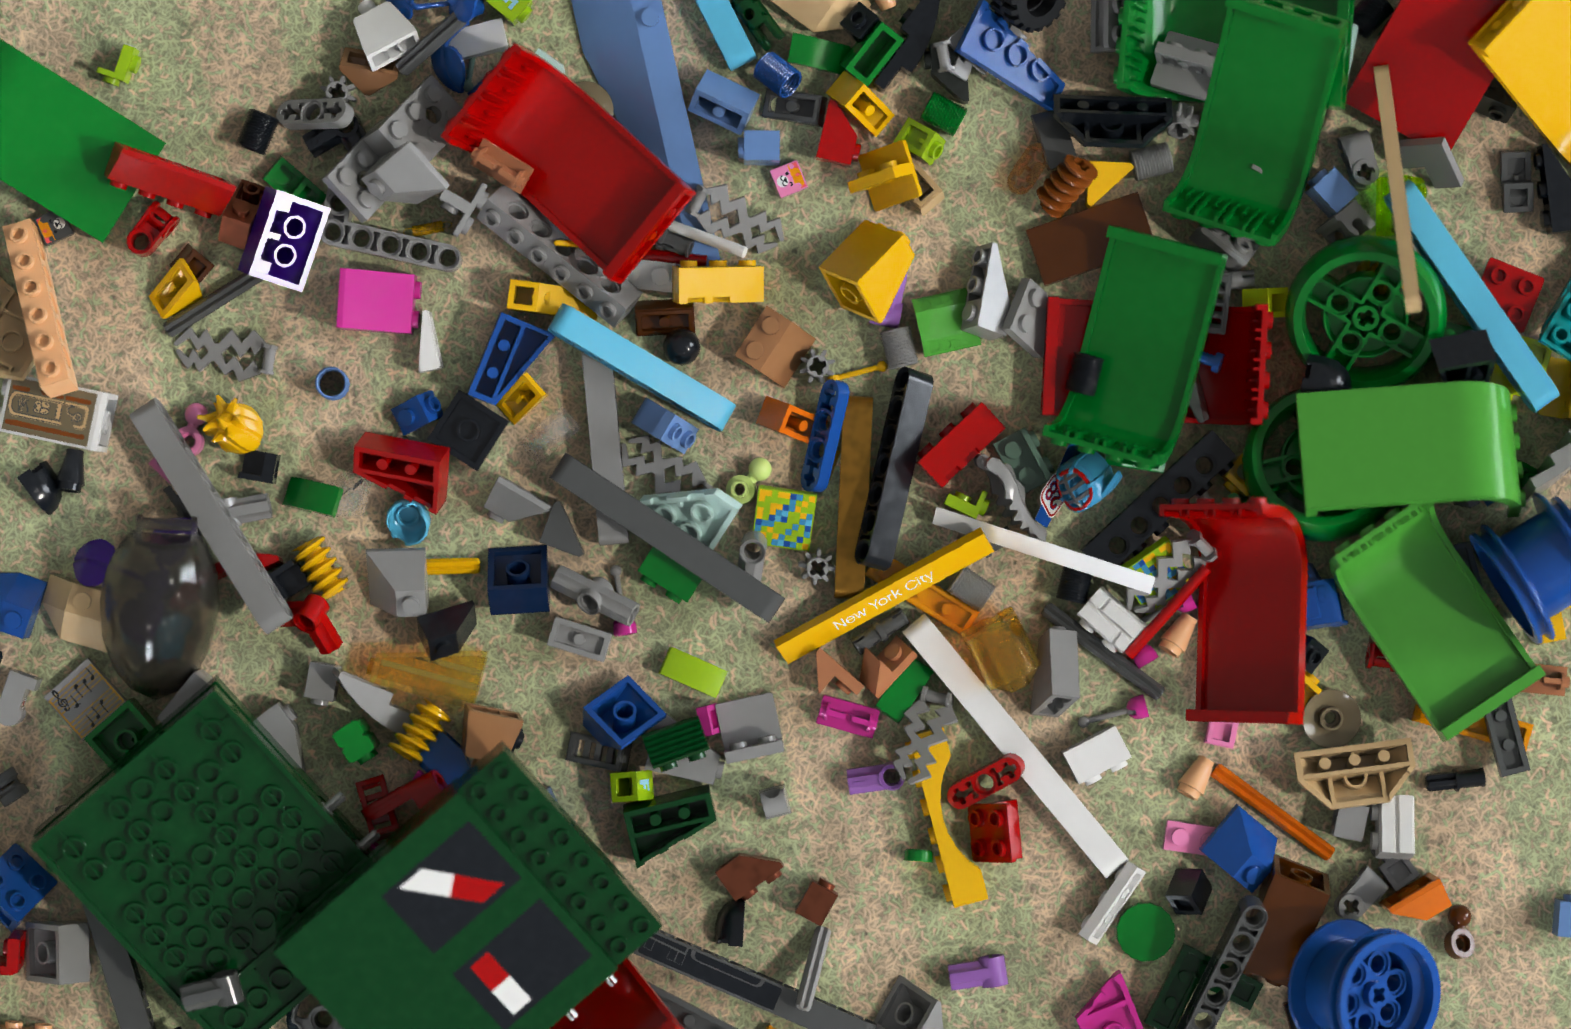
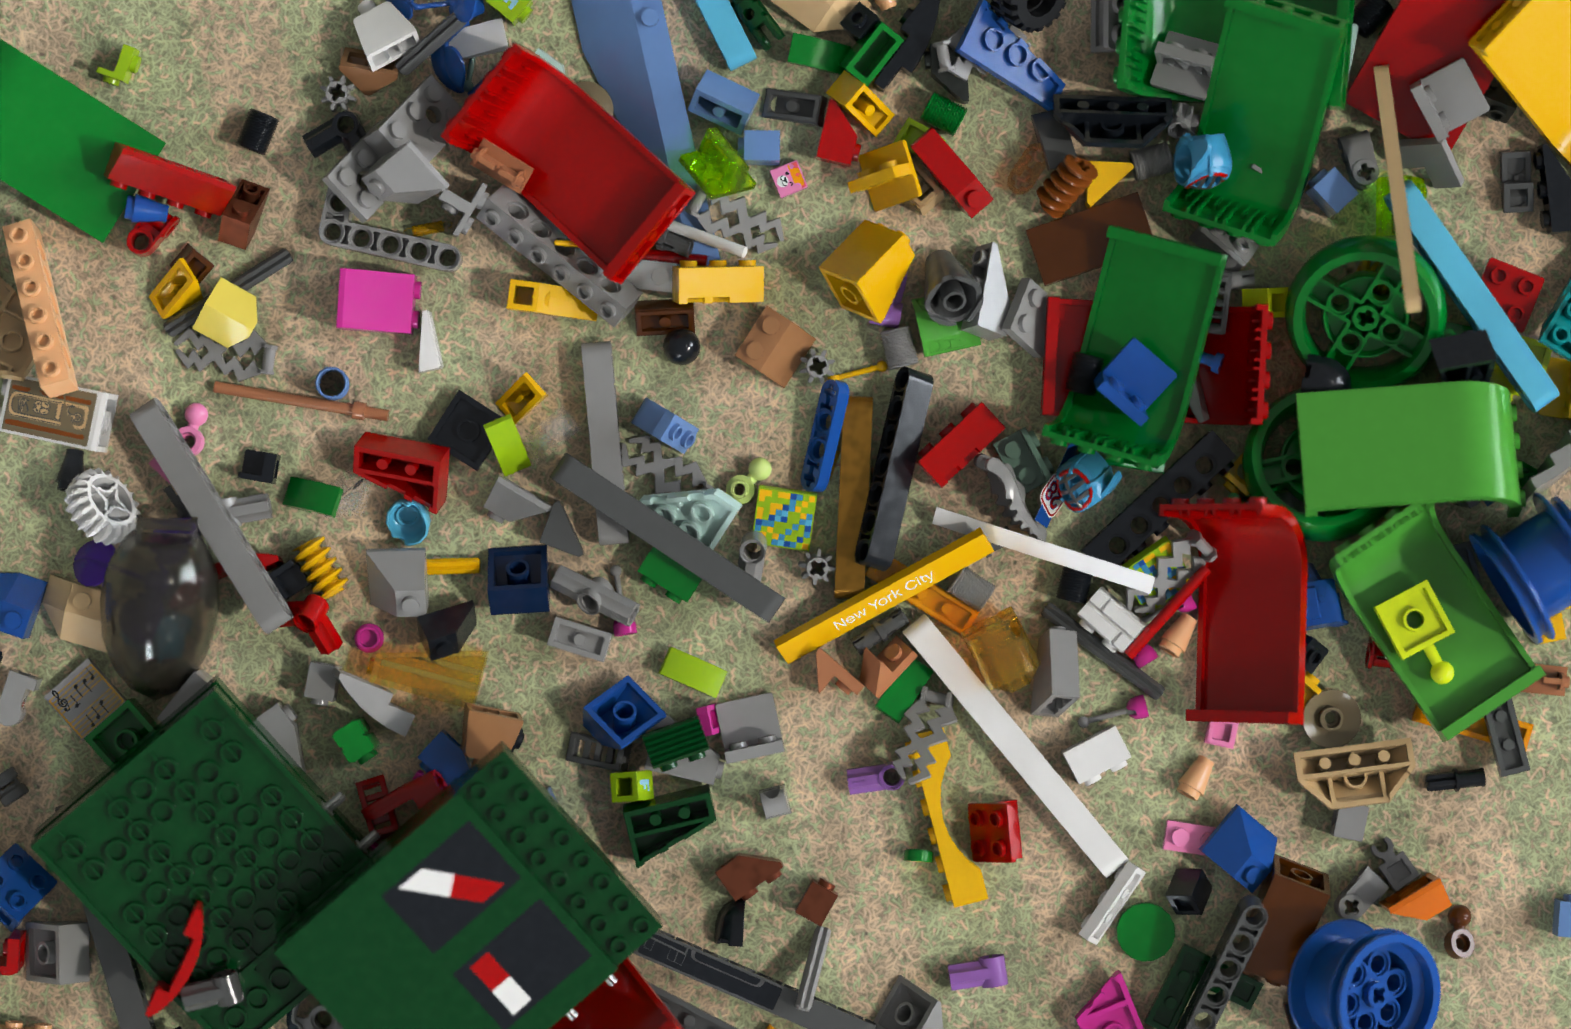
black brick [17,461,62,515] -> none
dark grey tile [34,211,75,246] -> none
yellow hair [197,395,264,454] -> none
dark purple slope [237,186,331,292] -> none
green slope [262,156,326,205] -> none
light grey beam [276,98,354,130] -> none
yellow piece [388,698,451,764] -> none
blue bracket [391,390,444,436] -> none
blue wedge [466,312,555,406] -> none
medium azure beam [547,304,736,432] -> none
blue piece [754,52,802,98] -> none
orange slope [756,396,828,444] -> none
dark pink hinge [816,695,880,739] -> none
lime bracket [943,490,990,519] -> none
red beam [947,753,1025,809] -> none
orange axle [1211,764,1335,861] -> none
light grey hinge [1315,199,1376,244] -> none
white brick [1370,795,1415,860] -> none
none -> white gear [64,468,141,546]
none -> blue cone [124,193,169,223]
none -> red slope [145,900,204,1017]
none -> light yellow slope [192,277,258,348]
none -> nougat bar [213,381,389,421]
none -> dark pink plate [354,623,384,653]
none -> lime slope [483,414,532,477]
none -> clear neon green bracket [679,127,757,199]
none -> red slope [910,127,994,219]
none -> dark grey cone [924,250,984,326]
none -> blue bracket [1094,337,1177,426]
none -> dark azure piece [1173,133,1232,190]
none -> neon yellow plate [1373,580,1455,684]
none -> light grey bracket [1410,58,1490,142]

